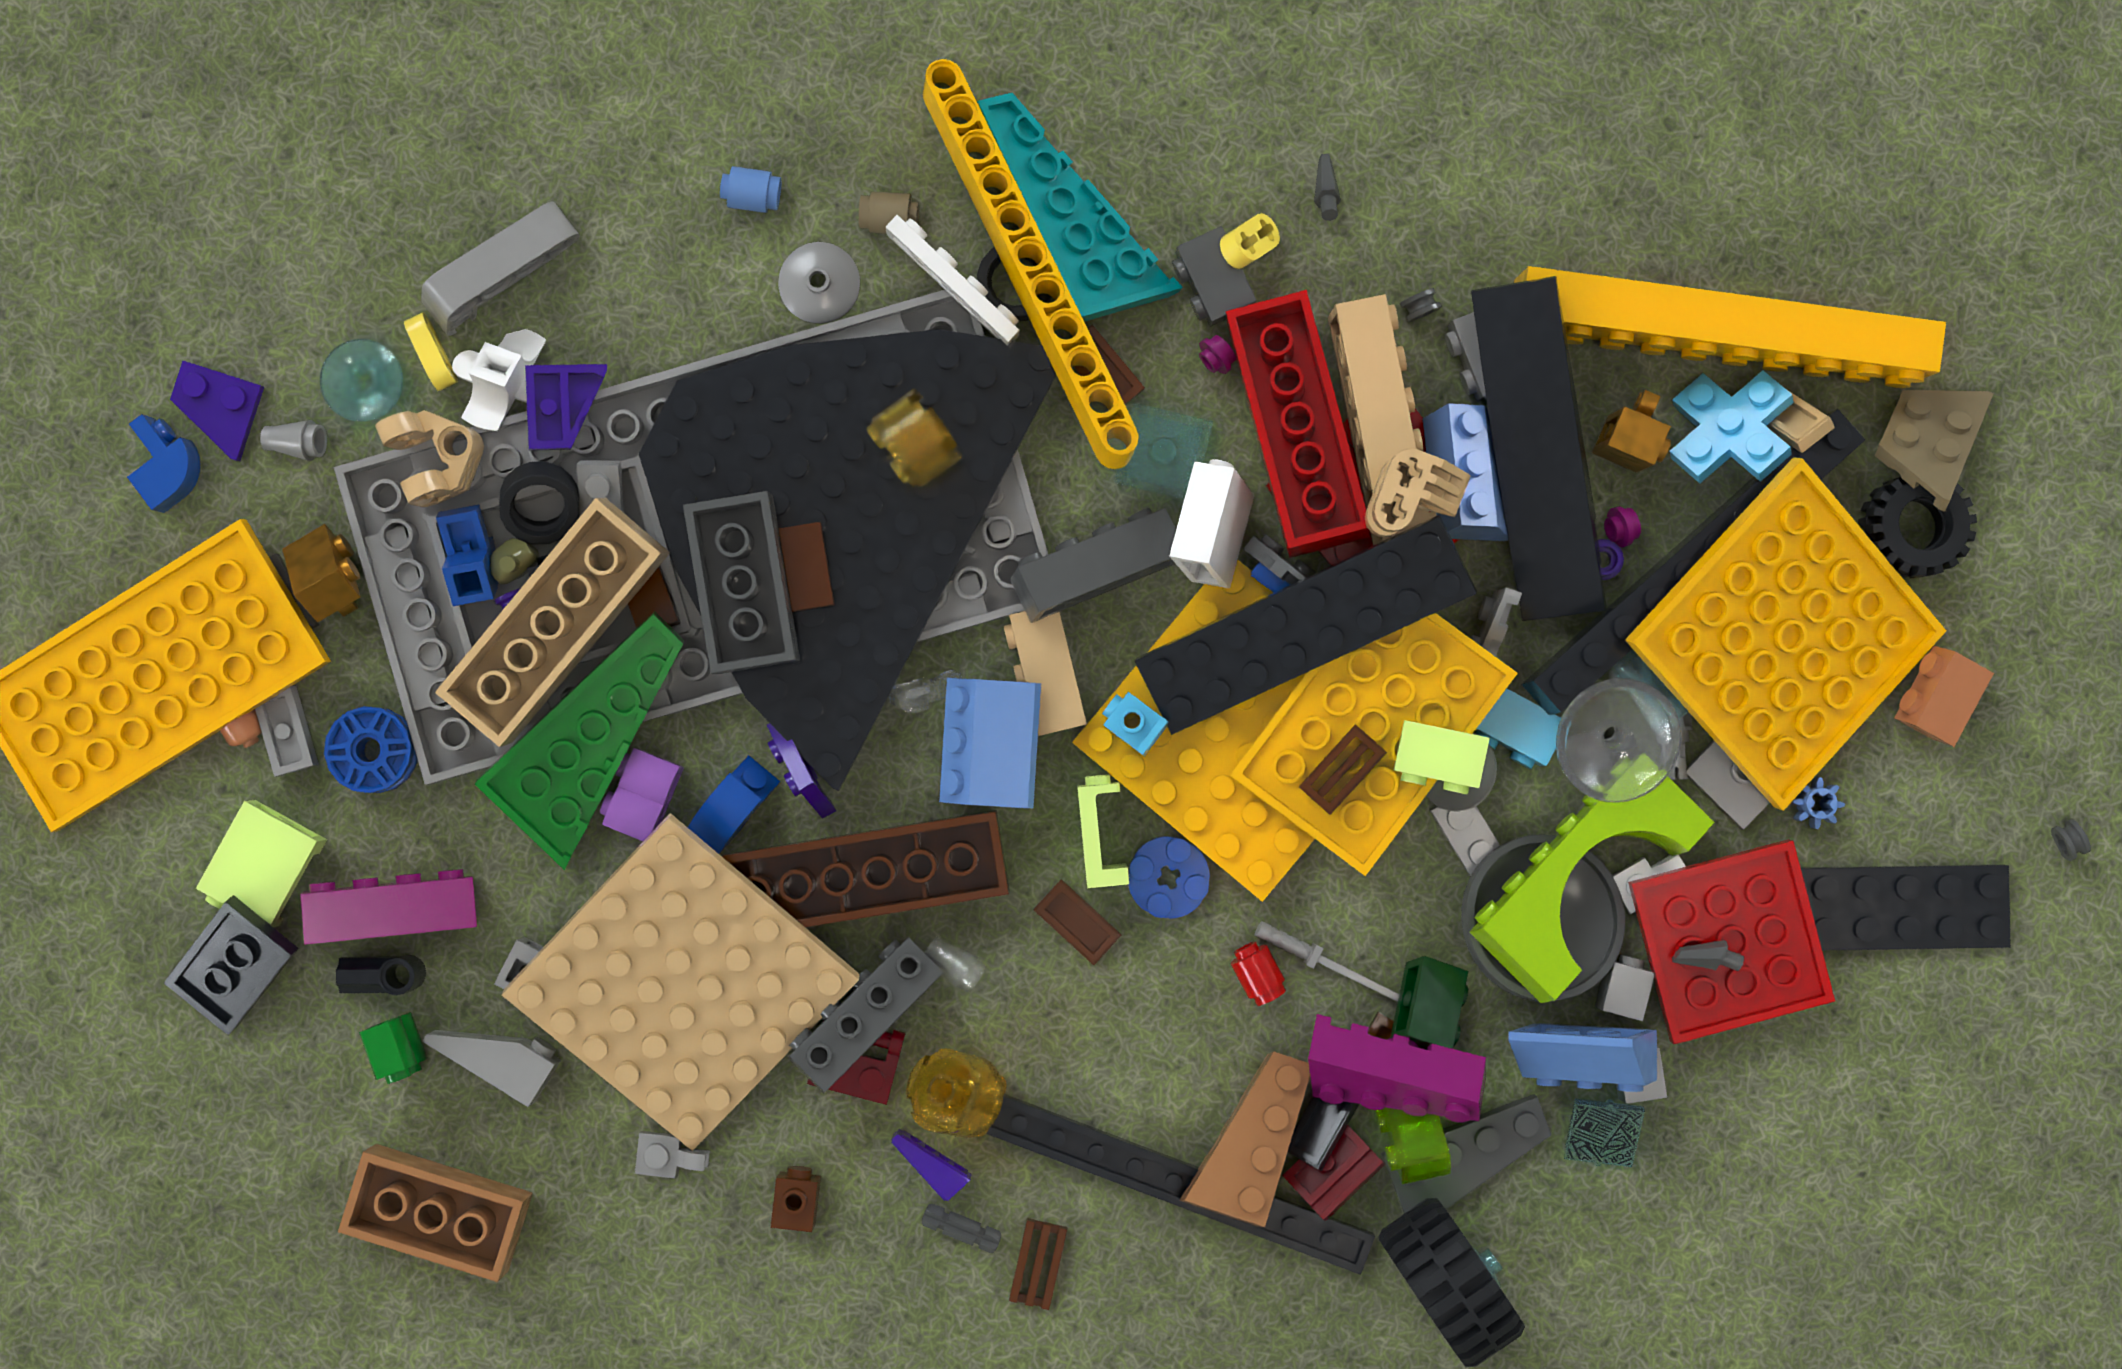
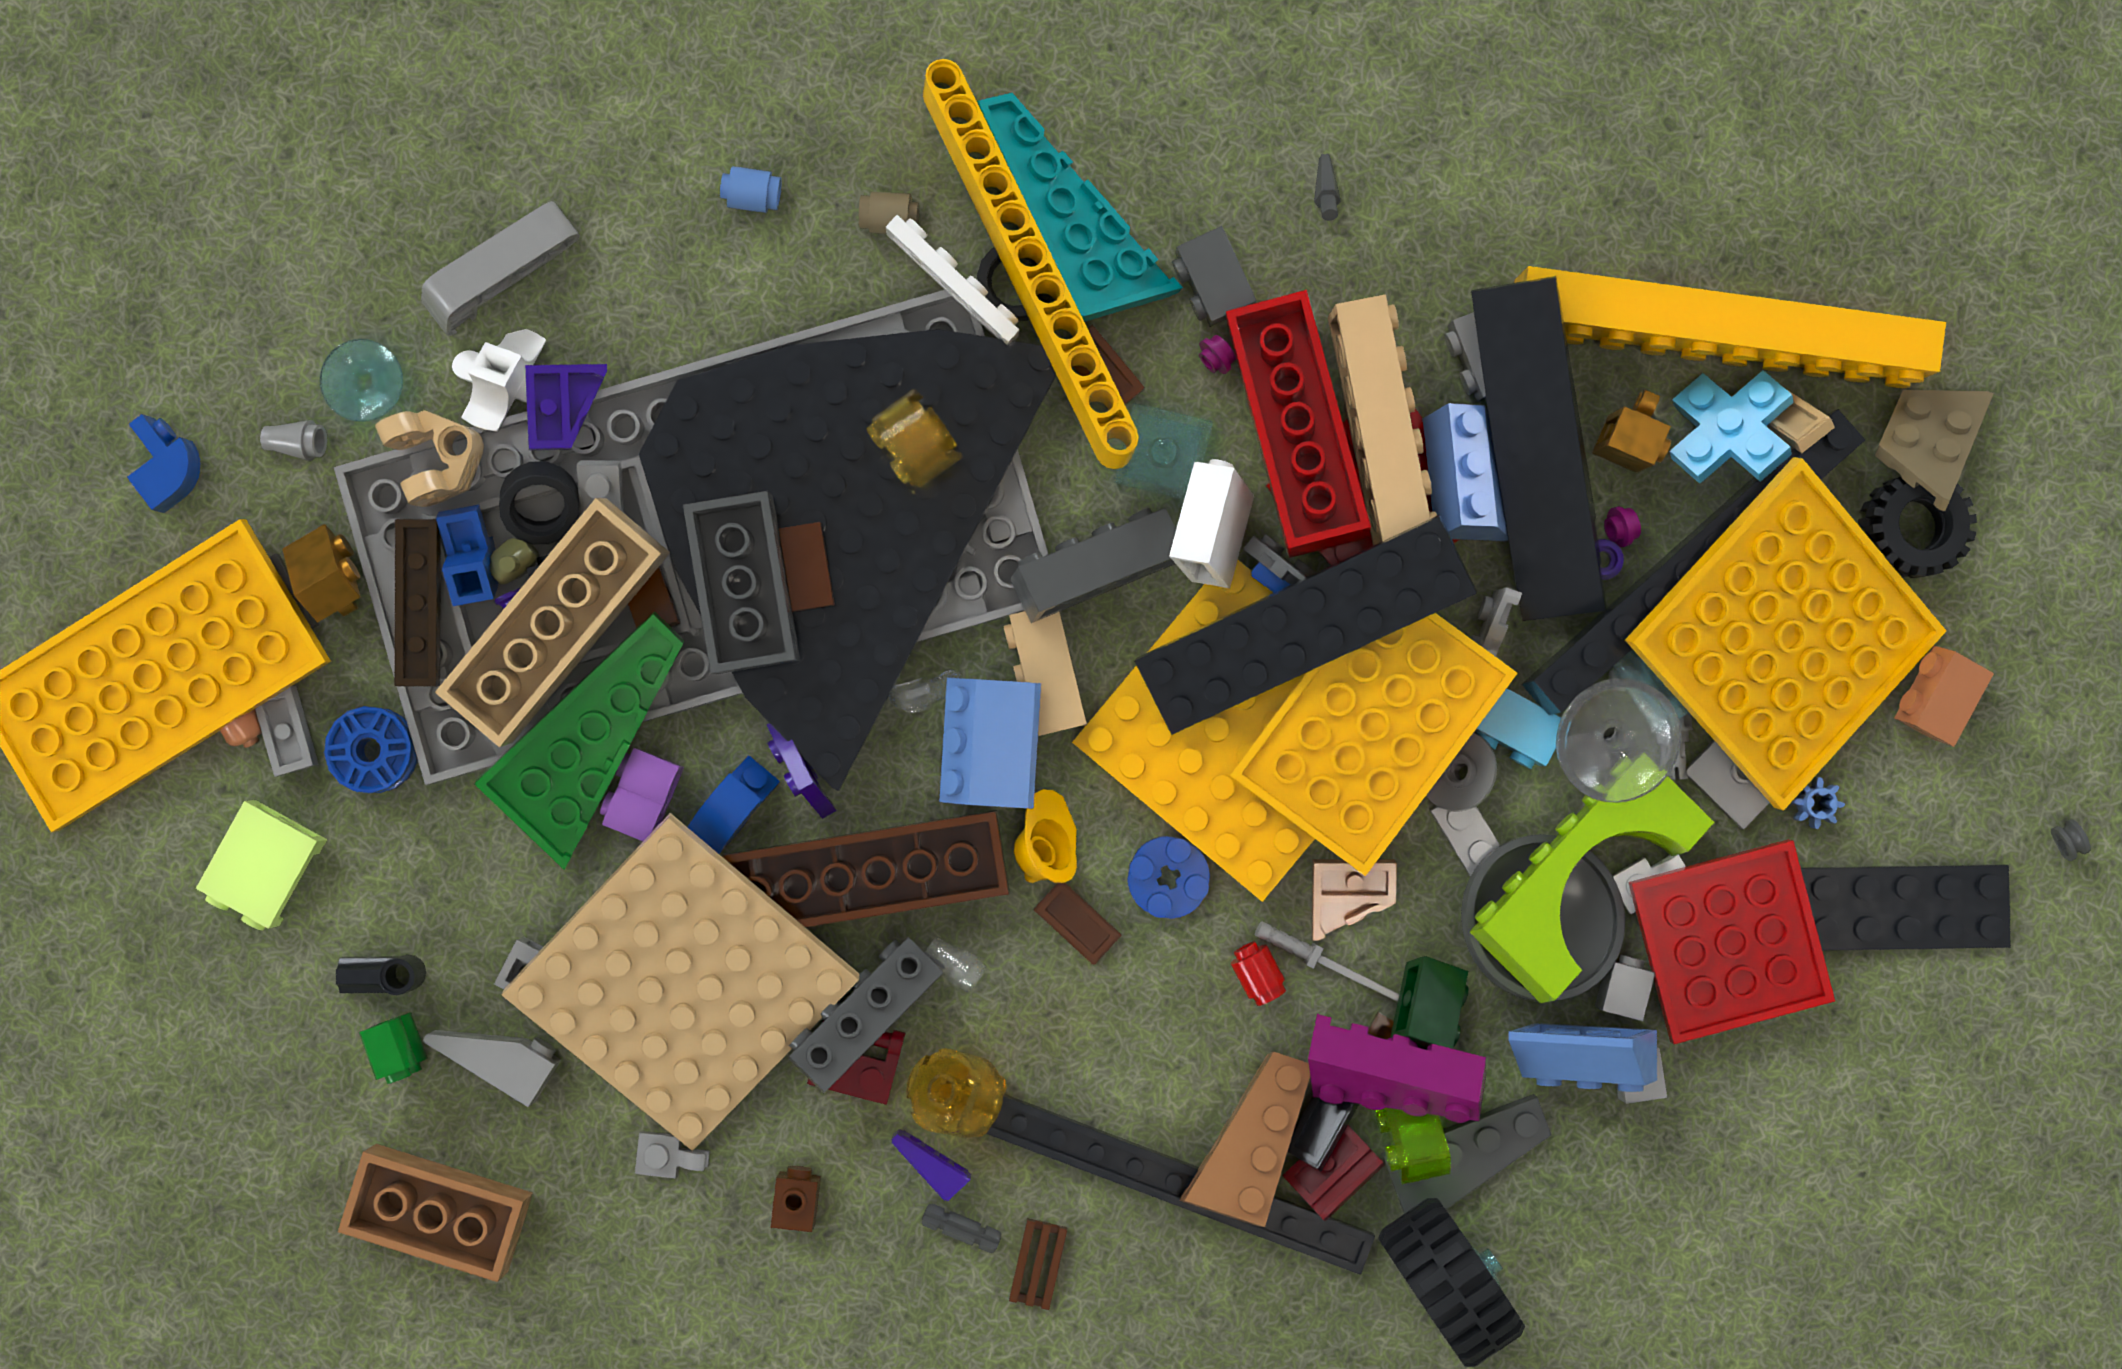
plate [164,895,299,1035] -> none
dark purple wing [170,361,264,462] -> none
magenta wedge [300,869,477,945] -> none
light yellow beam [404,312,458,391] -> none
light grey dish [778,242,860,324] -> none
yellowish green panel [1077,774,1129,888] -> none
medium azure brick [1102,692,1169,757] -> none
light yellow beam [1220,213,1280,269] -> none
reddish brown tile [1299,724,1387,815] -> none
tan piece [1365,448,1471,537] -> none
yellowish green brick [1393,720,1490,795] -> none
dark grey bush [1400,288,1442,322] -> none
clear light blue piece [1564,1098,1645,1167] -> none
dark grey bar [1672,940,1744,971] -> none
none -> dark brown plate [394,519,441,687]
none -> yellow piece [1013,789,1077,883]
none -> wing [1312,859,1397,941]

